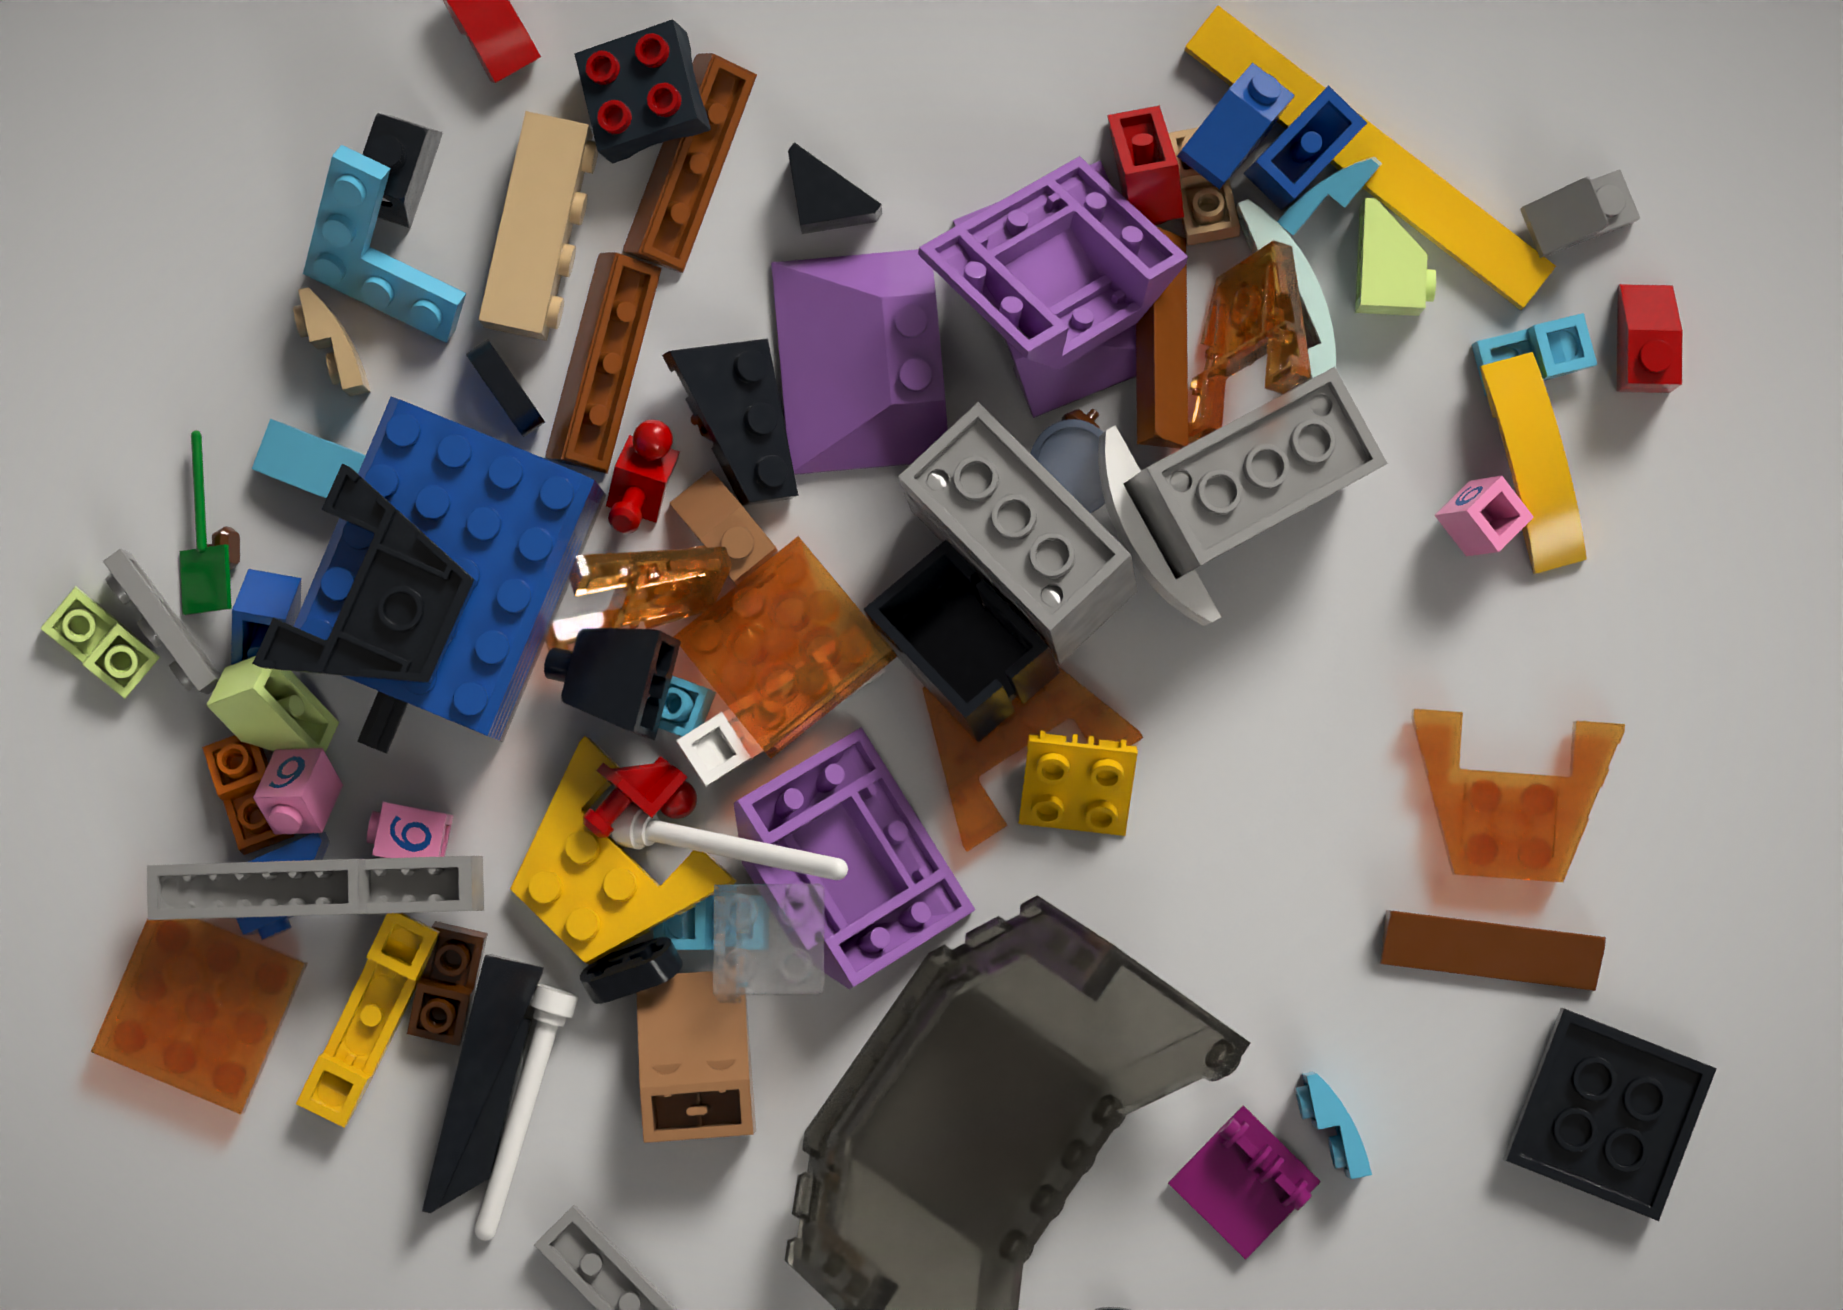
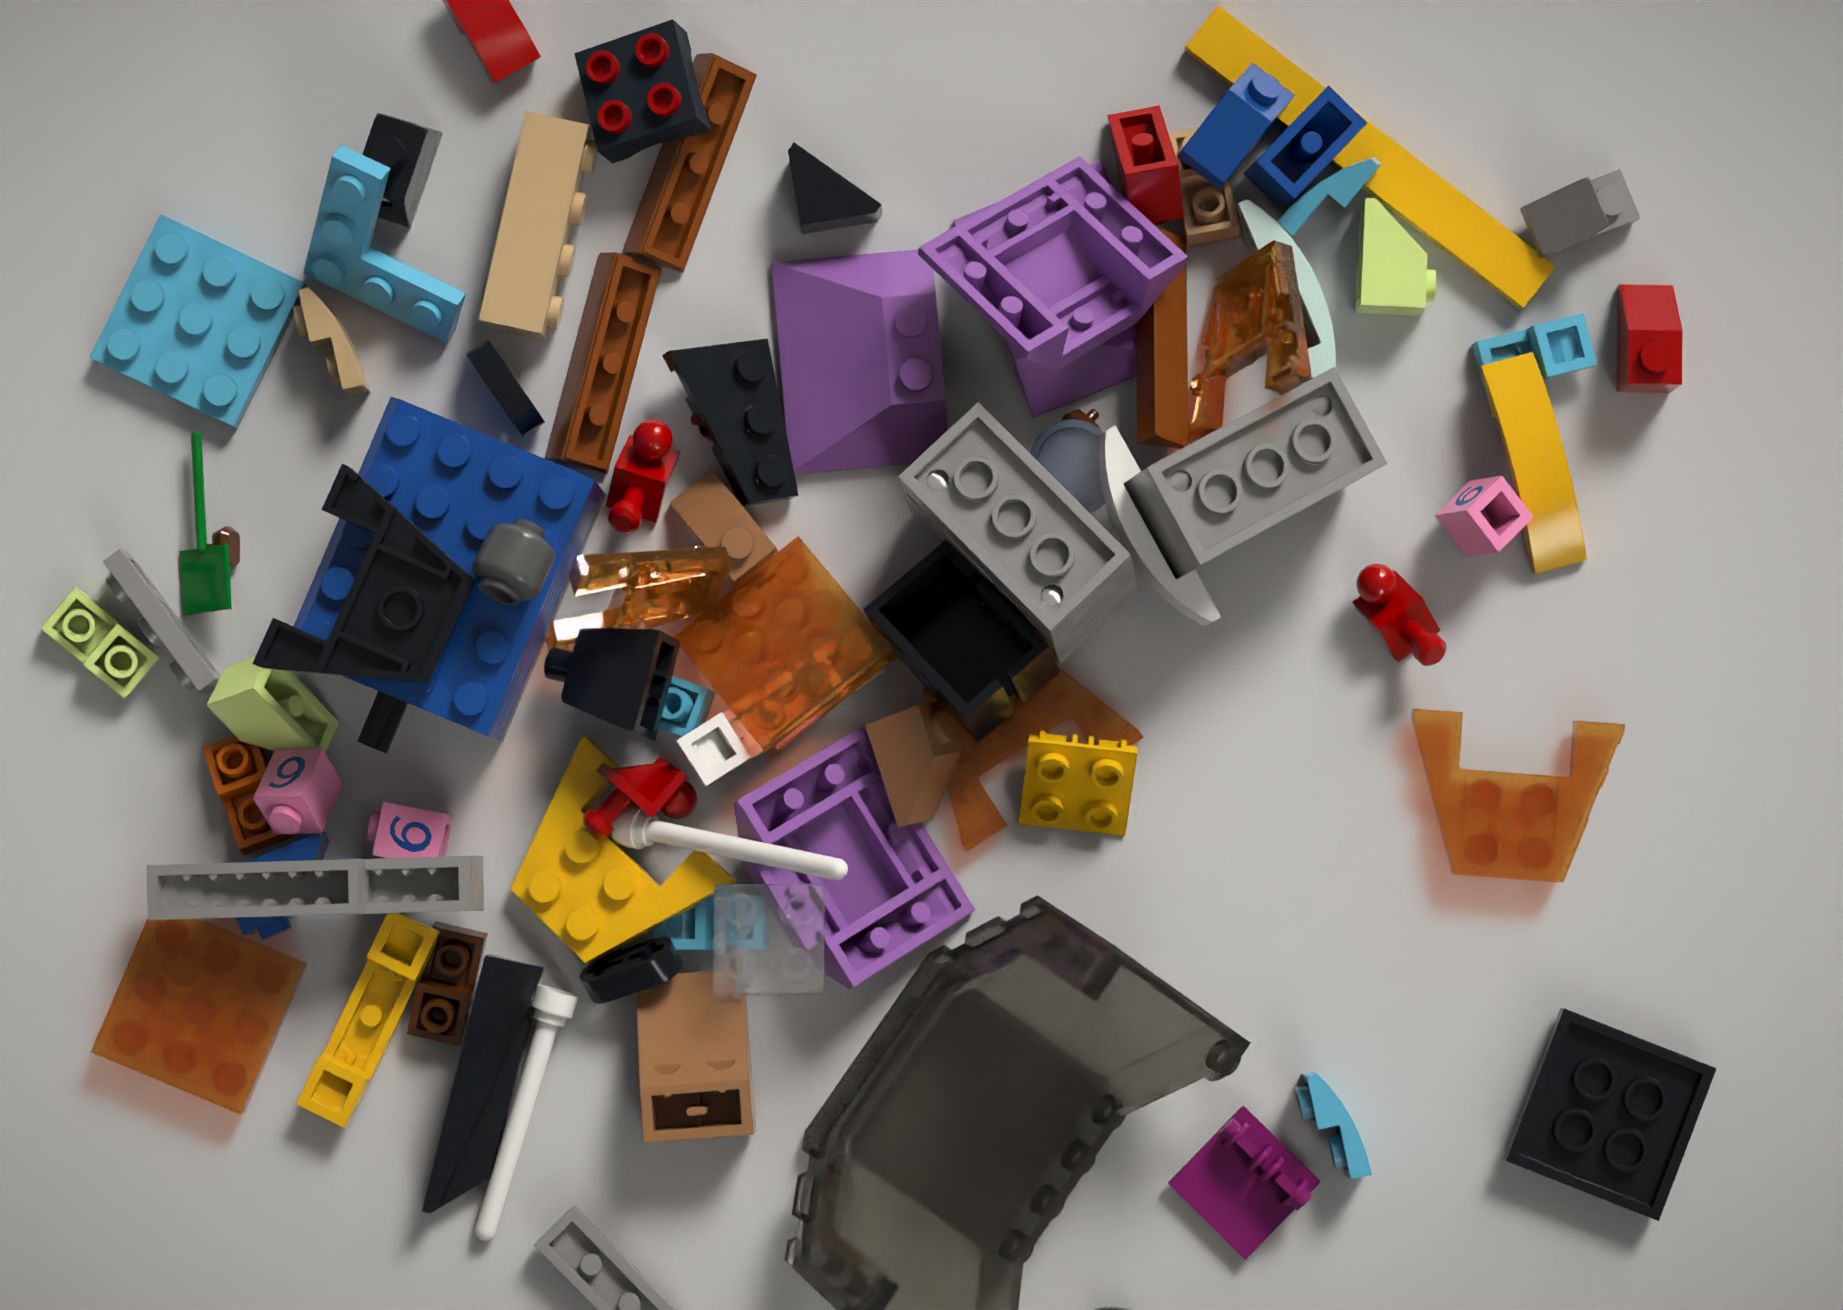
blue slope [231,569,302,665] -> none
medium azure slope [252,419,366,498] -> none
dark orange slope [1380,910,1606,991] -> none
none -> medium azure plate [89,214,308,429]
none -> dark grey head [472,519,555,606]
none -> medium nougat slope [865,701,961,828]
none -> red piece [1352,563,1447,666]

